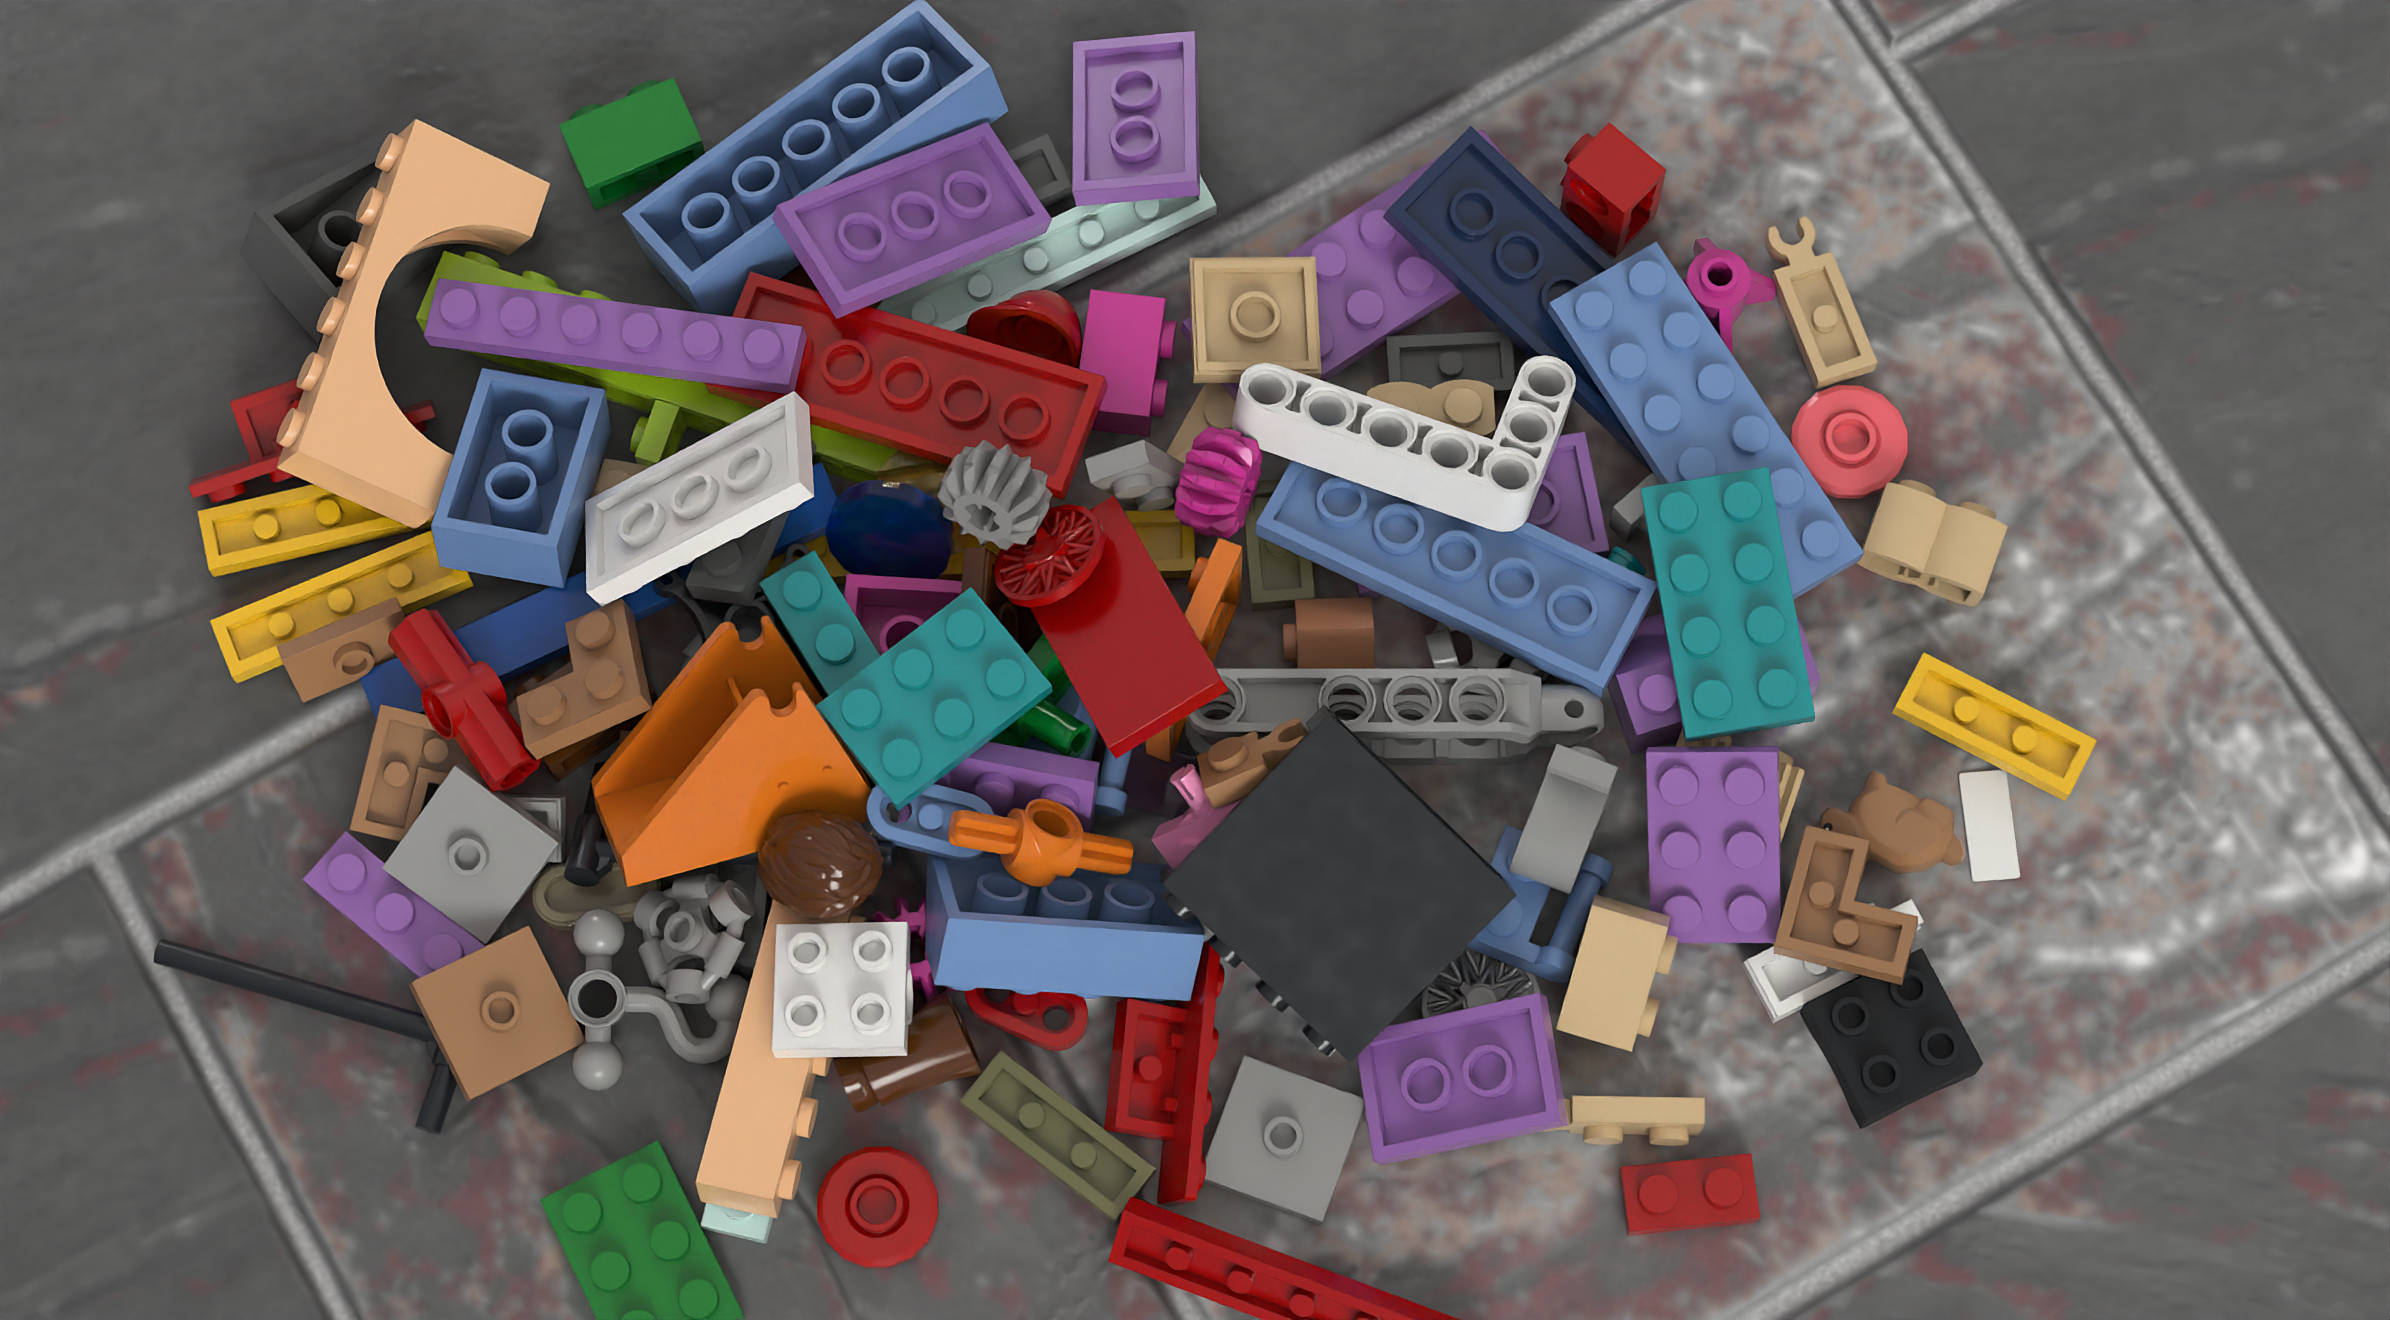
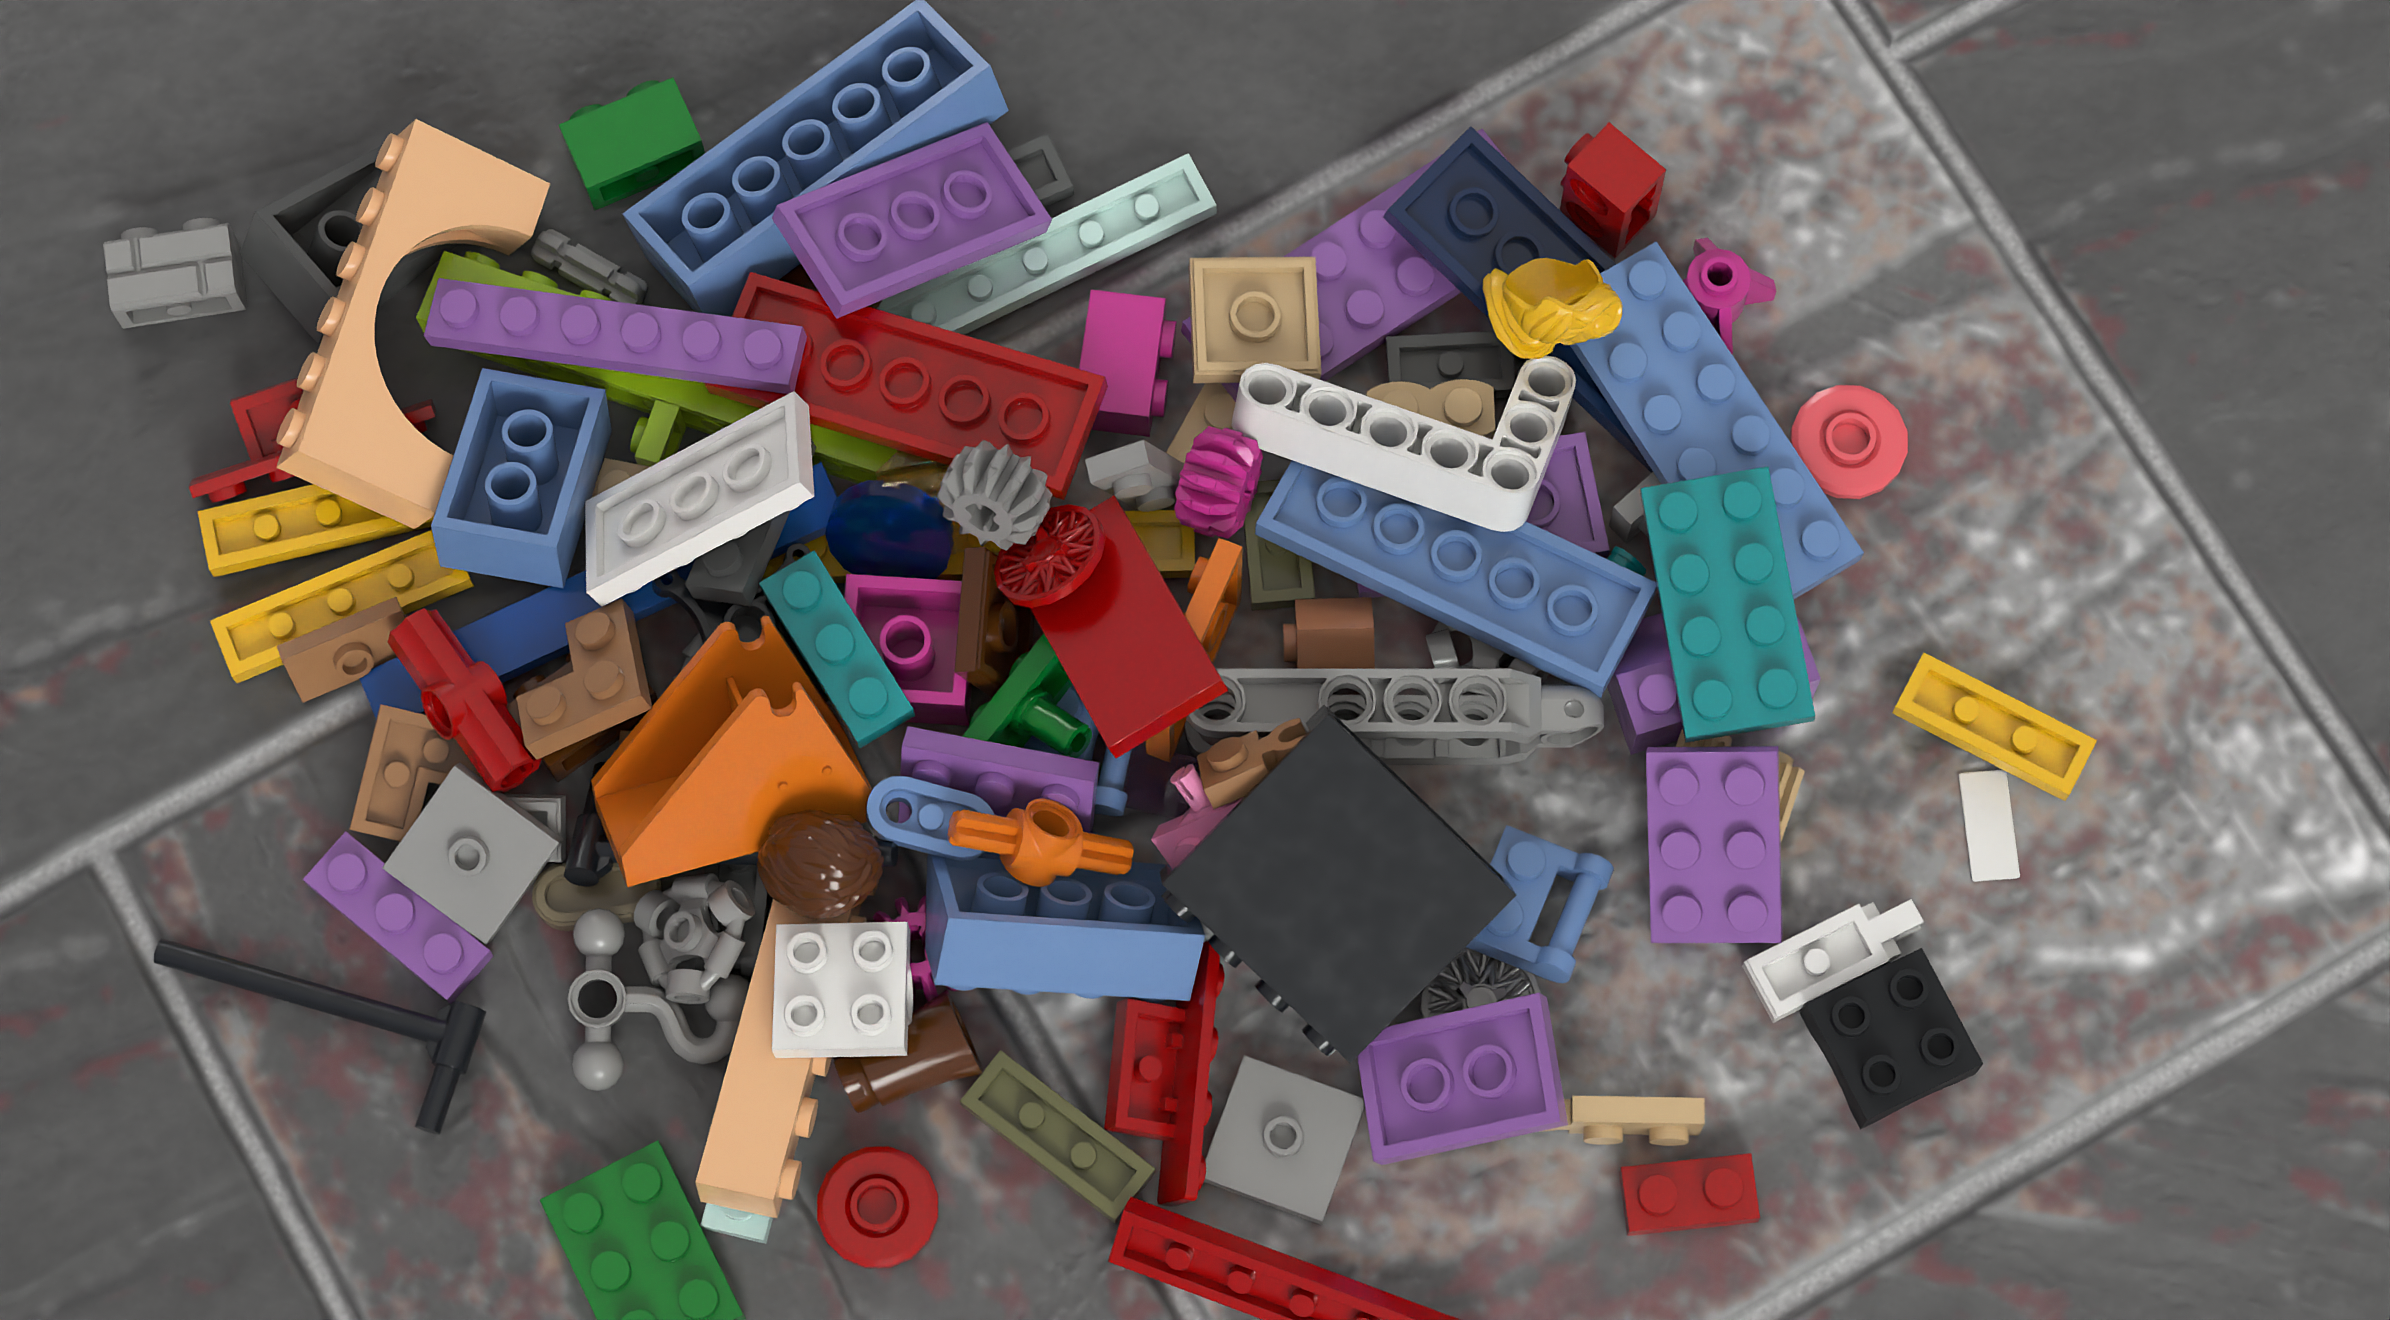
medium nougat plate [409,925,585,1102] -> none
teal plate [816,587,1053,811] -> none
red plate [964,987,1089,1051] -> none
red hat [966,290,1083,368] -> none
medium lavender plate [1072,31,1200,206] -> none
light grey pin [1509,744,1618,895] -> none
tan brick [1556,894,1678,1052] -> none
tan plate [1765,216,1878,390] -> none
medium nougat plate [1774,825,1918,985] -> none
medium nougat animal [1818,771,1965,875] -> none
tan brick [1857,480,2008,607] -> none
none -> light grey brick [103,218,247,329]
none -> light grey axle [531,229,648,305]
none -> yellow hair [1483,258,1623,359]

